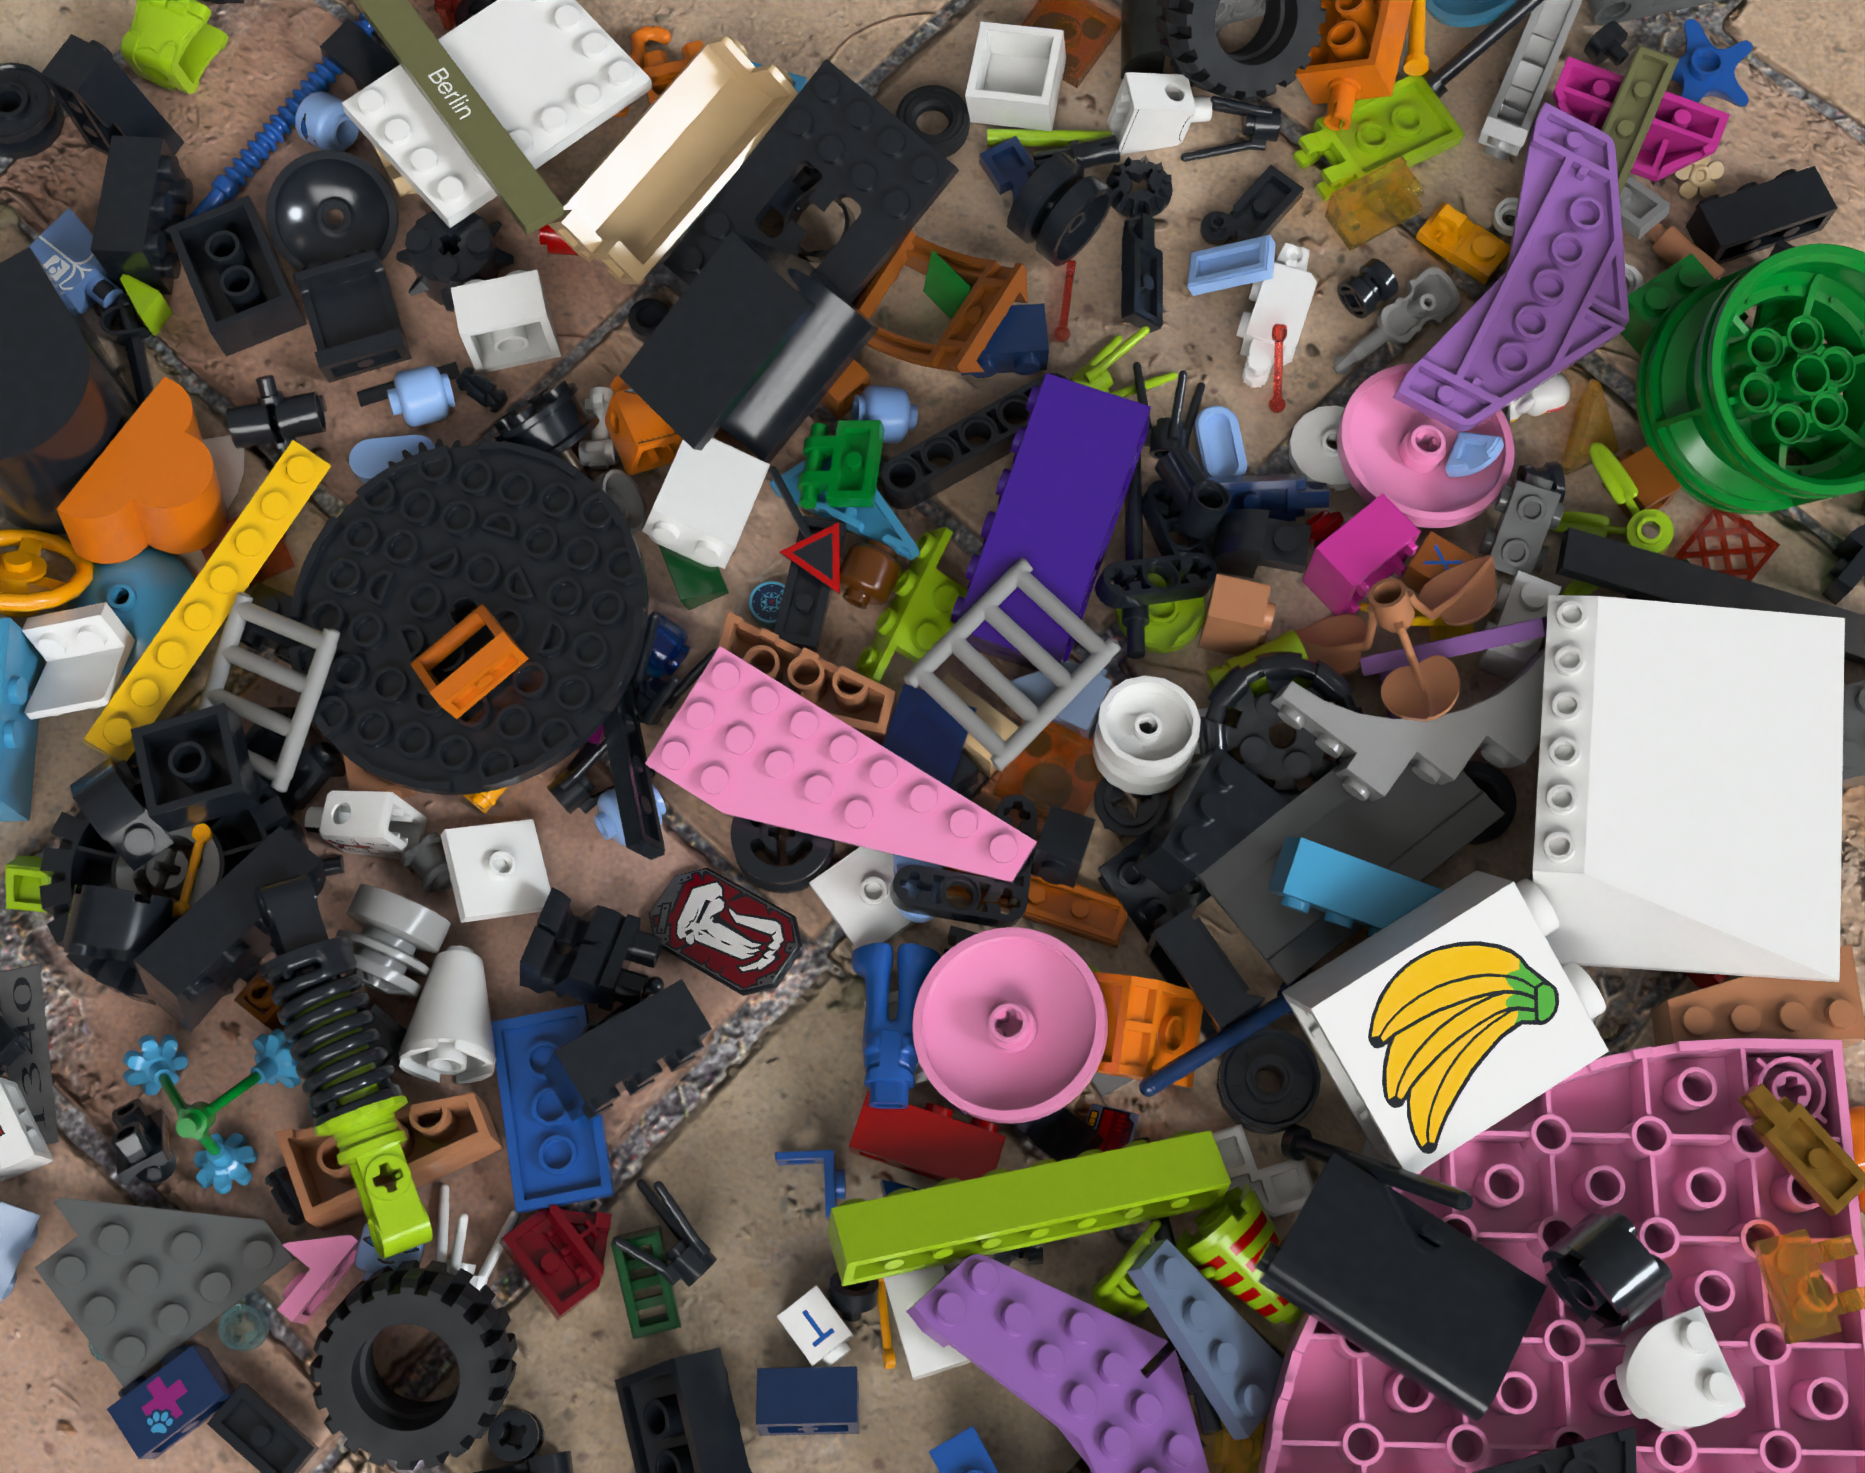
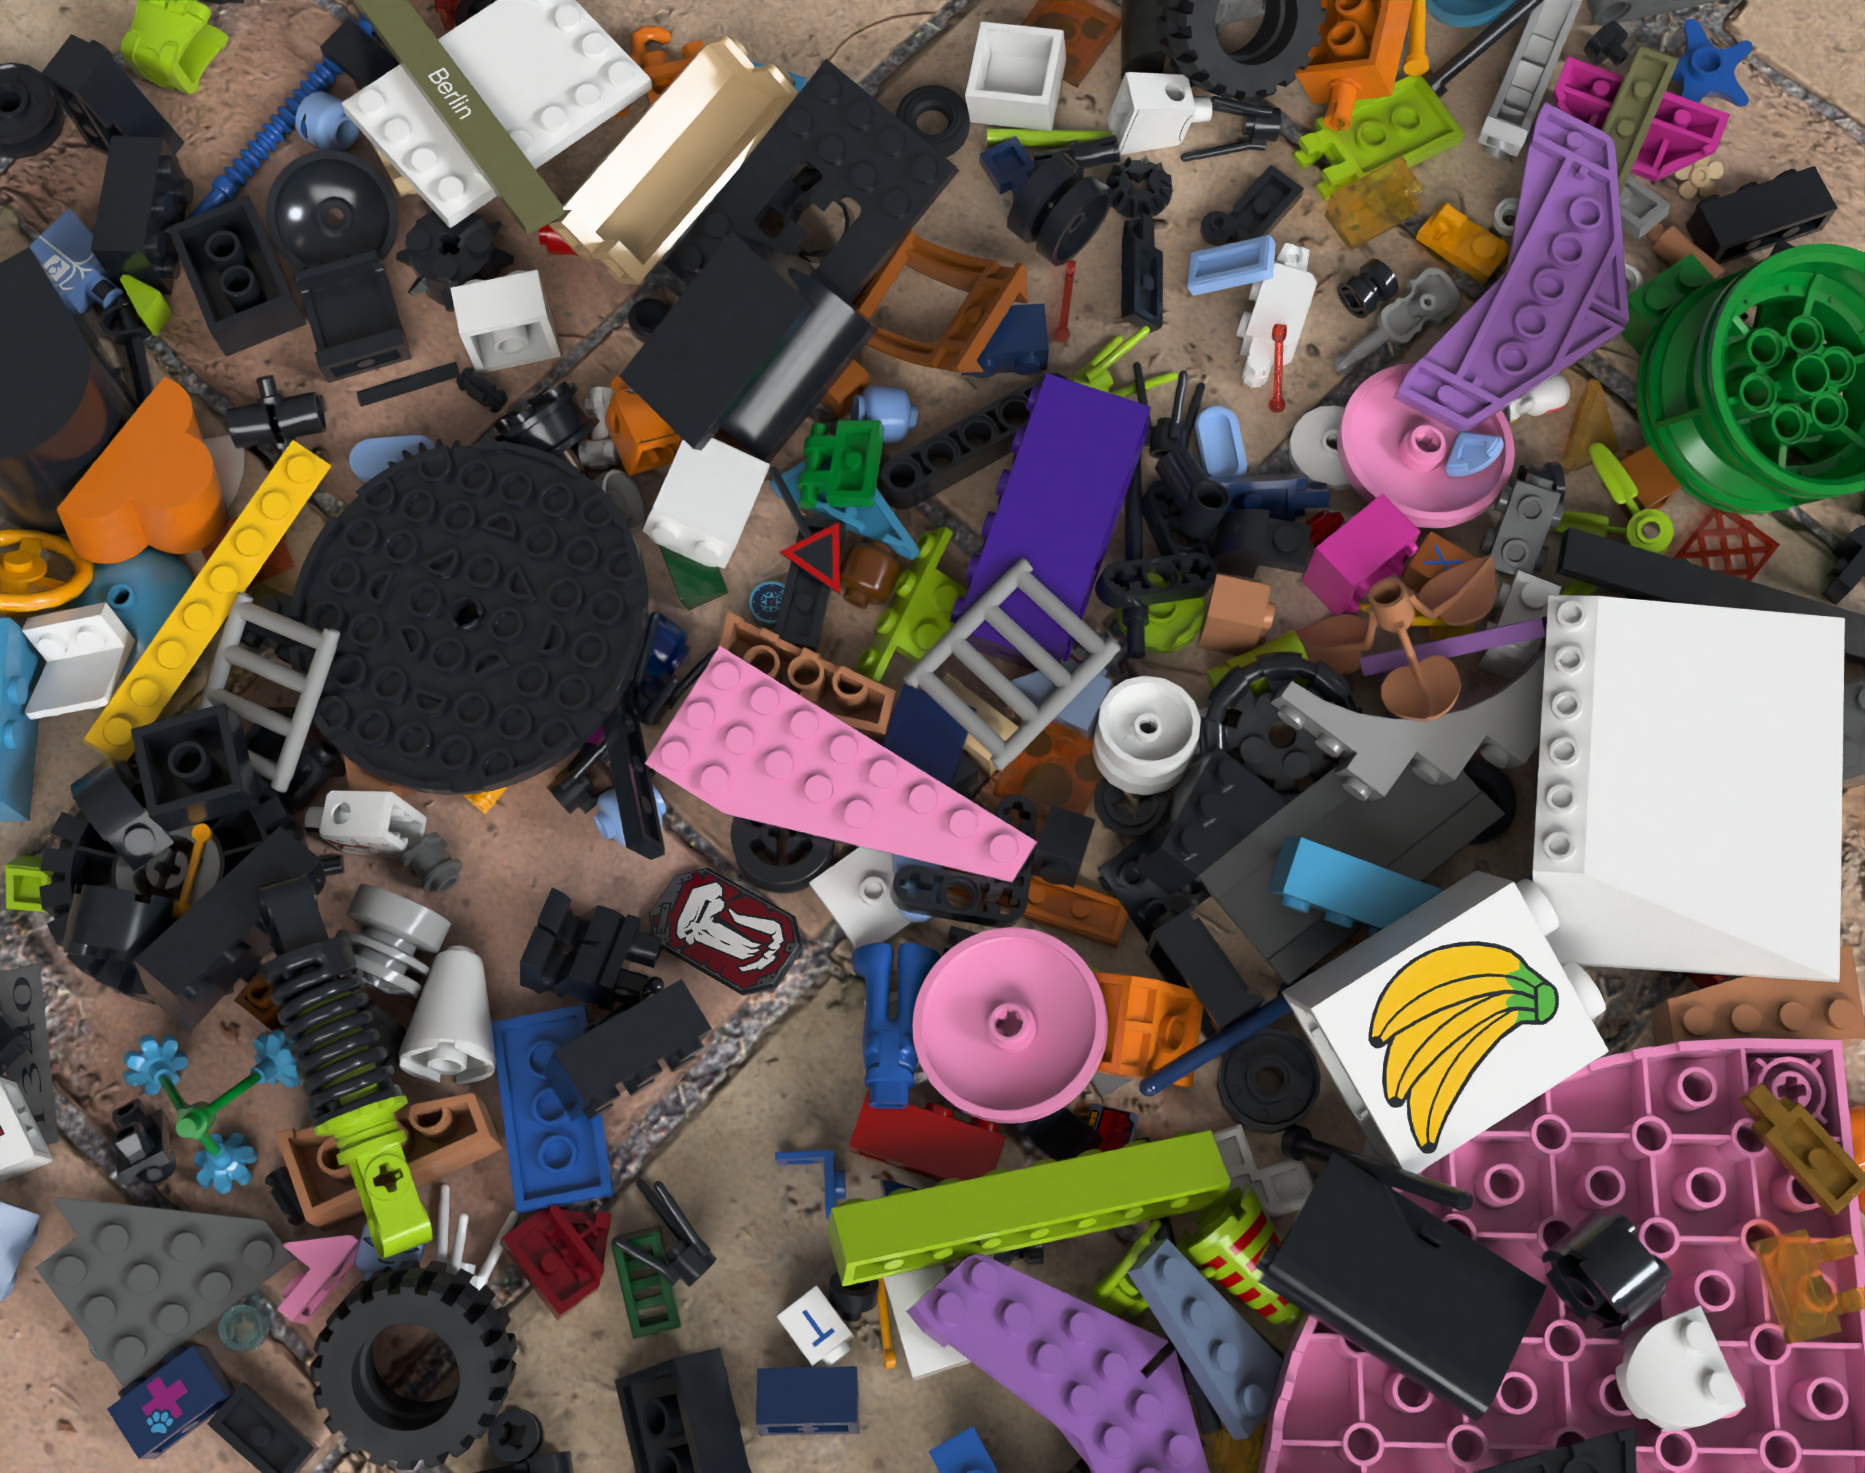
light blue head [387,365,455,427] -> none
orange tile [410,604,529,719] -> none
white plate [440,819,551,923] -> none
green sticker [923,250,970,320] -> none

